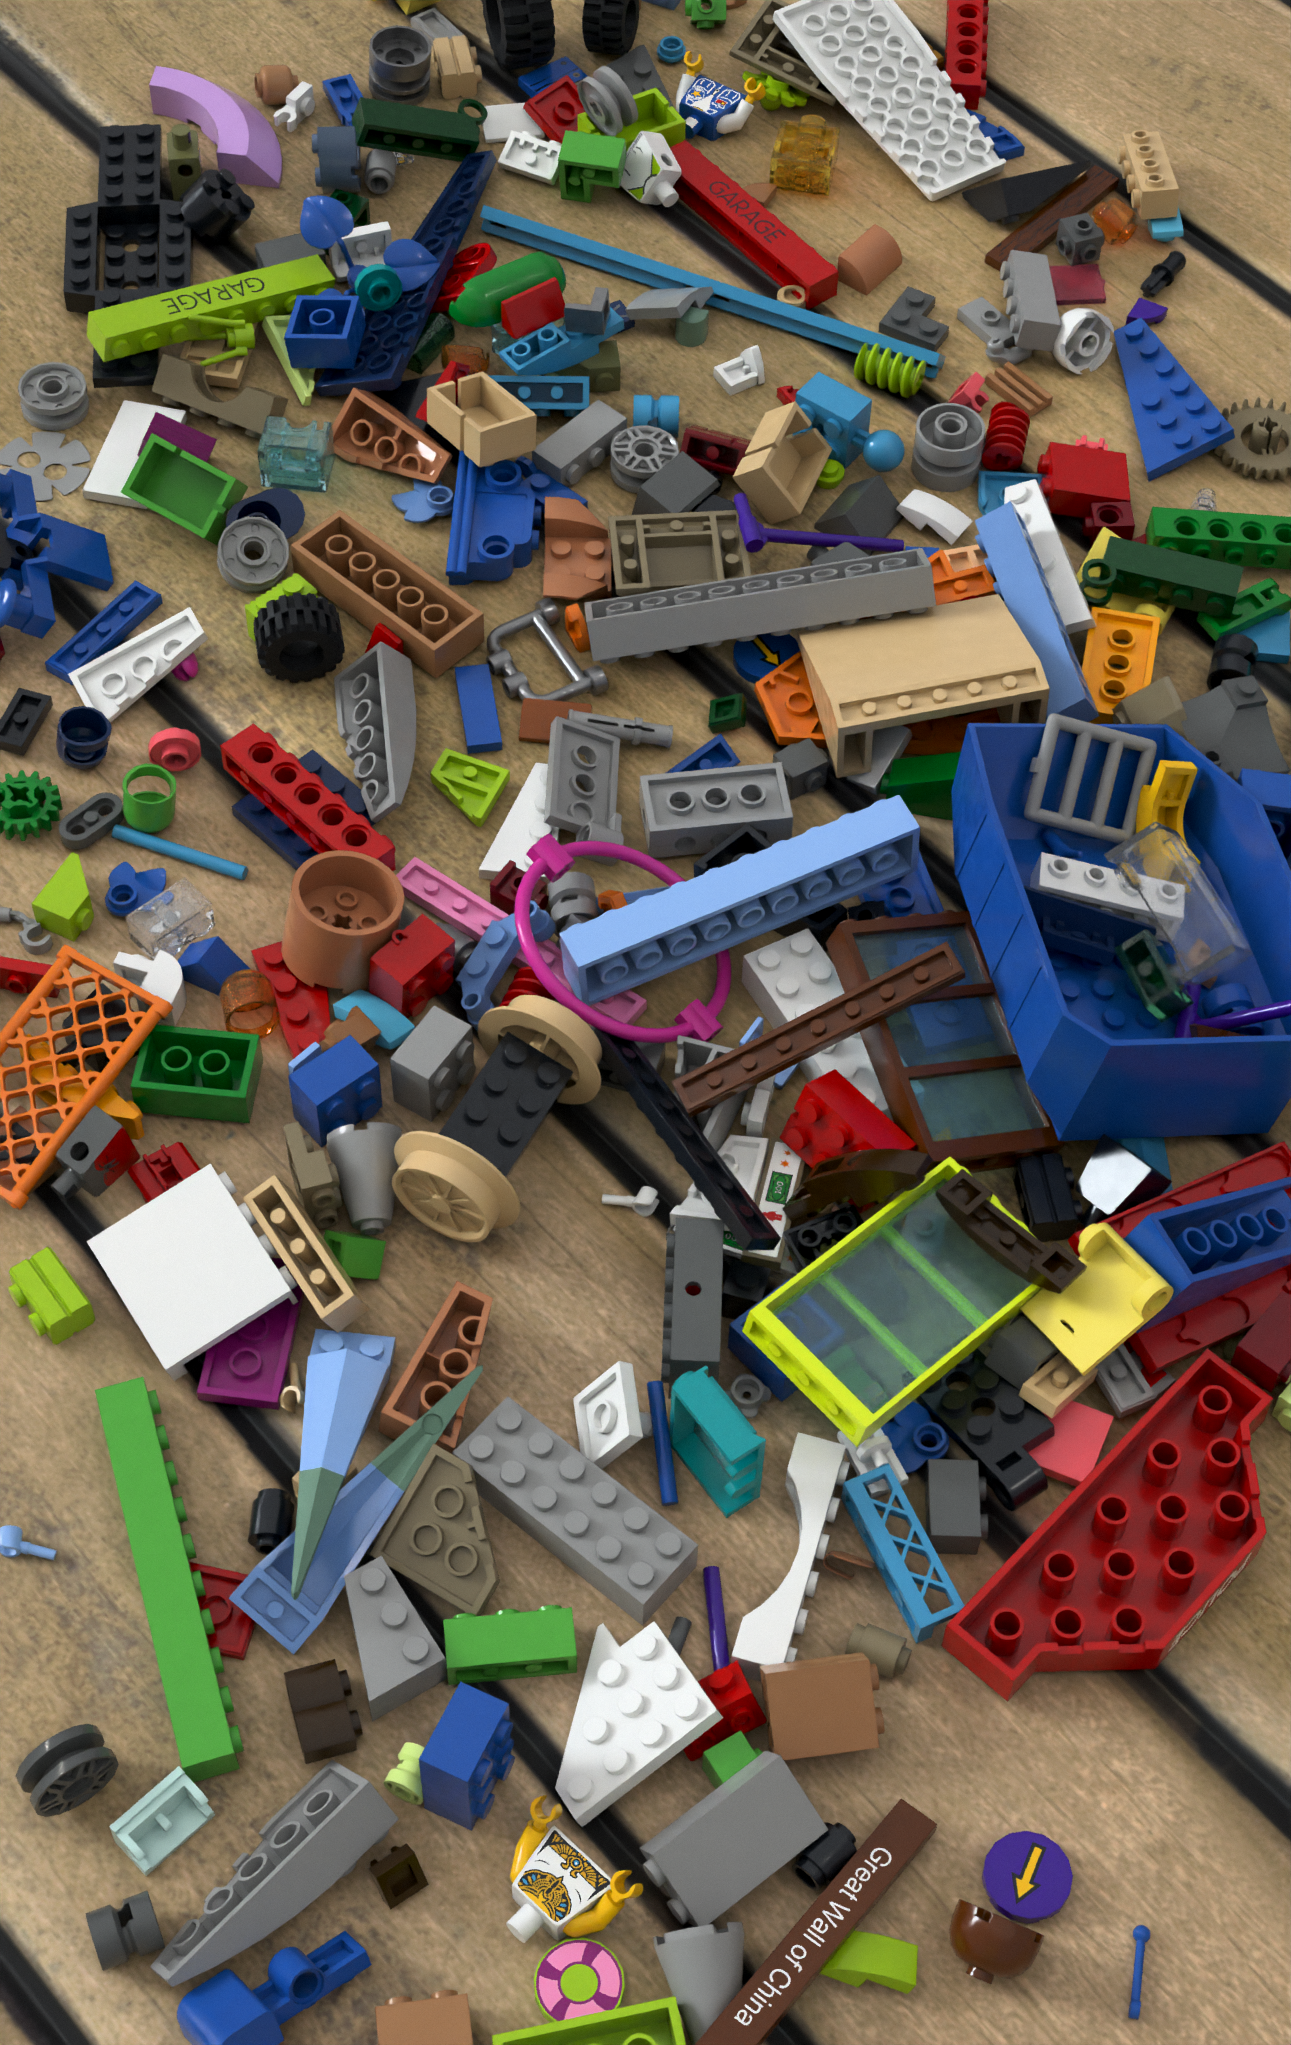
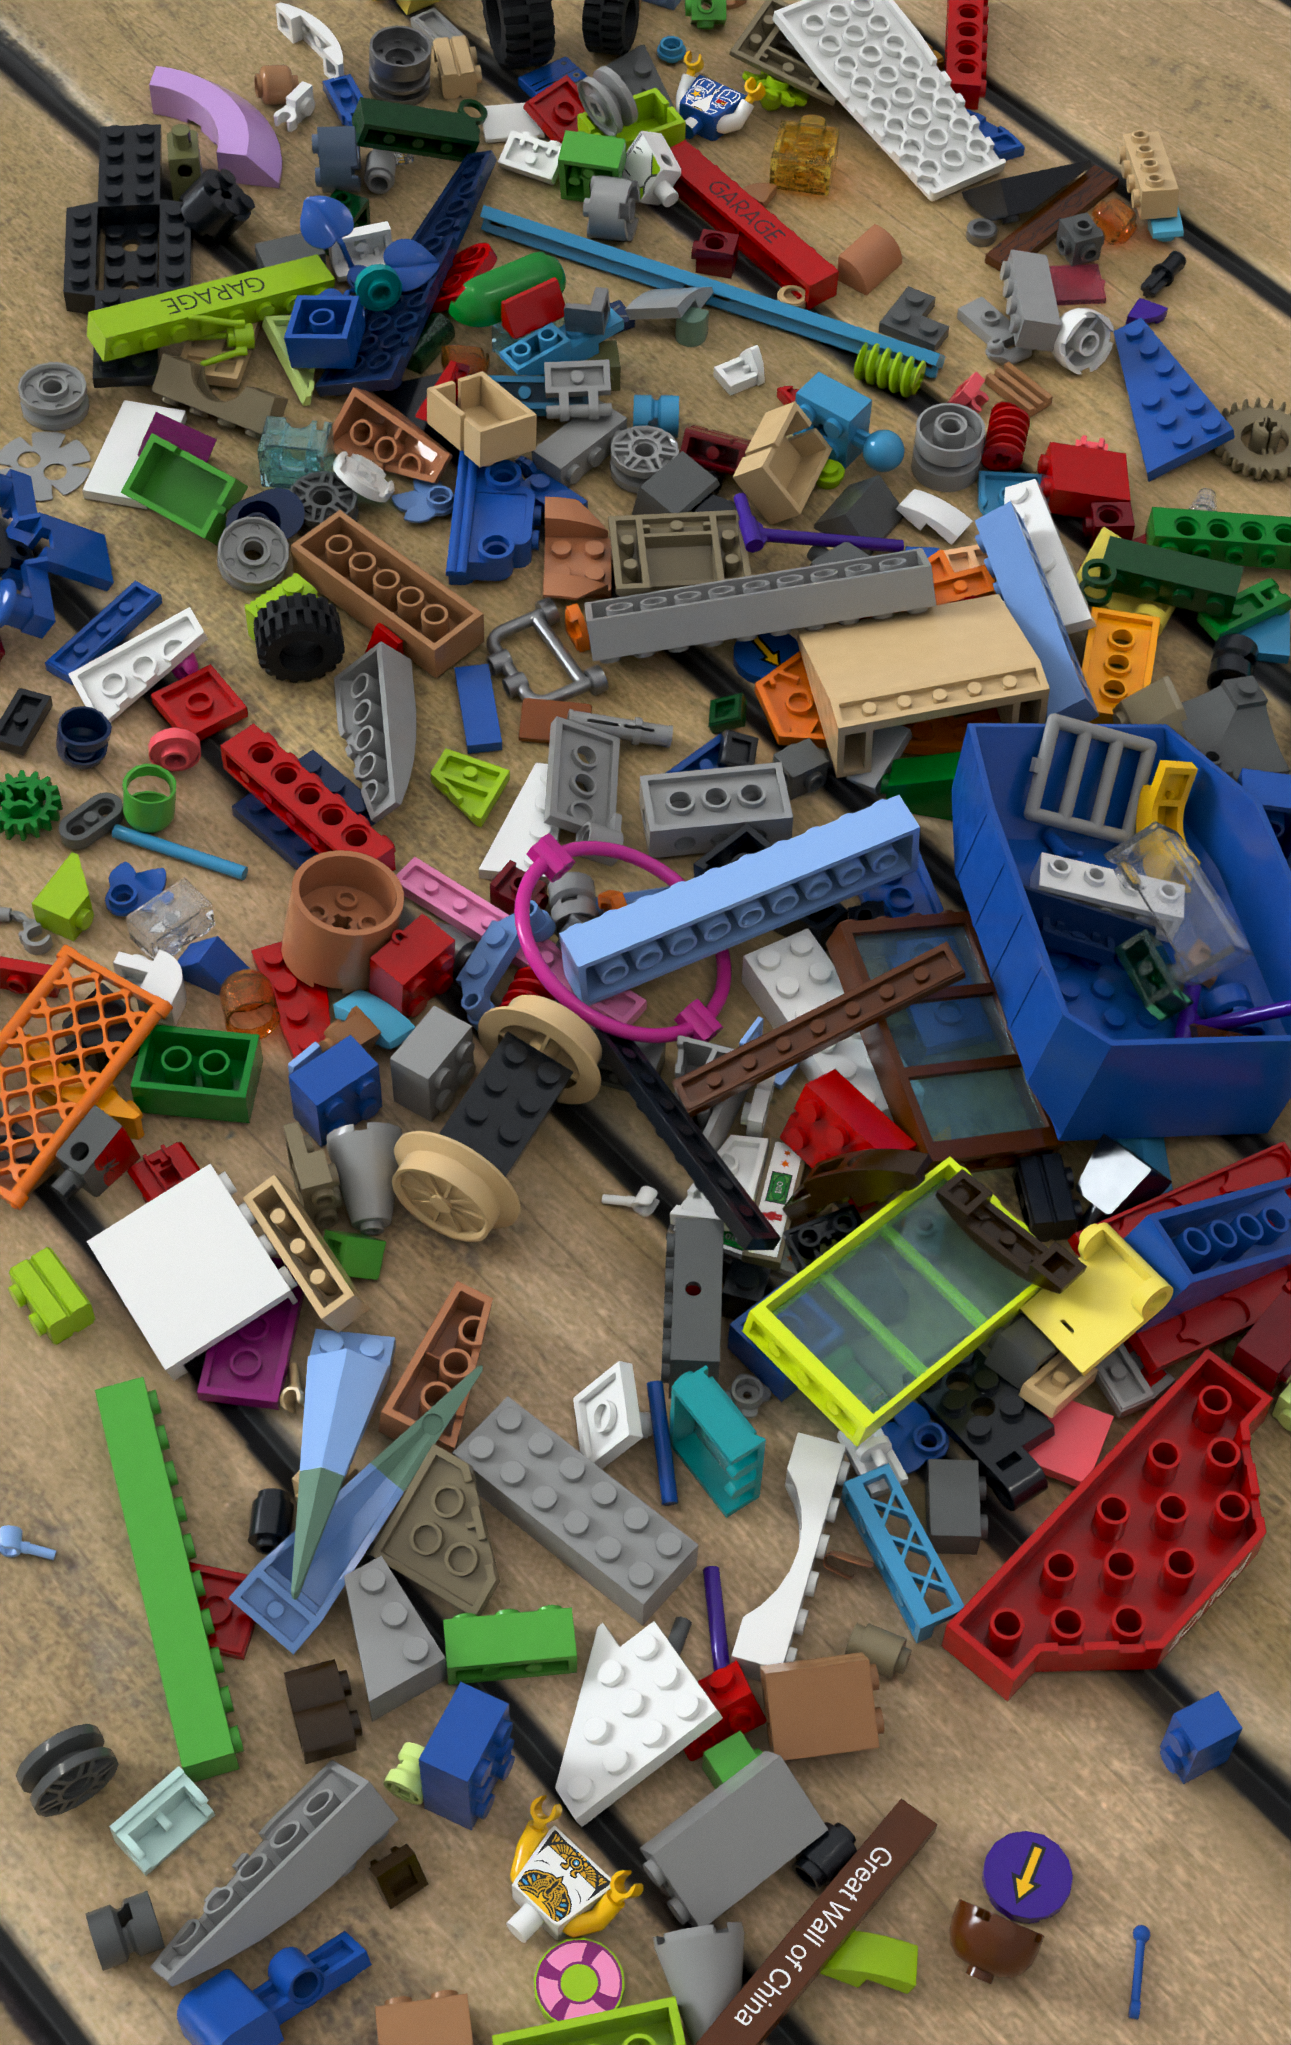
none -> red plate [151,664,248,741]
none -> white slope [275,2,344,79]
none -> dark grey wheel [290,471,359,537]
none -> white tile [333,451,395,502]
none -> light grey plate [544,359,612,422]
none -> light grey brick [583,176,640,242]
none -> dark red brick [691,229,739,279]
none -> black tile [717,729,759,767]
none -> flat silver tile [966,218,998,247]
none -> blue brick [1160,1691,1243,1784]

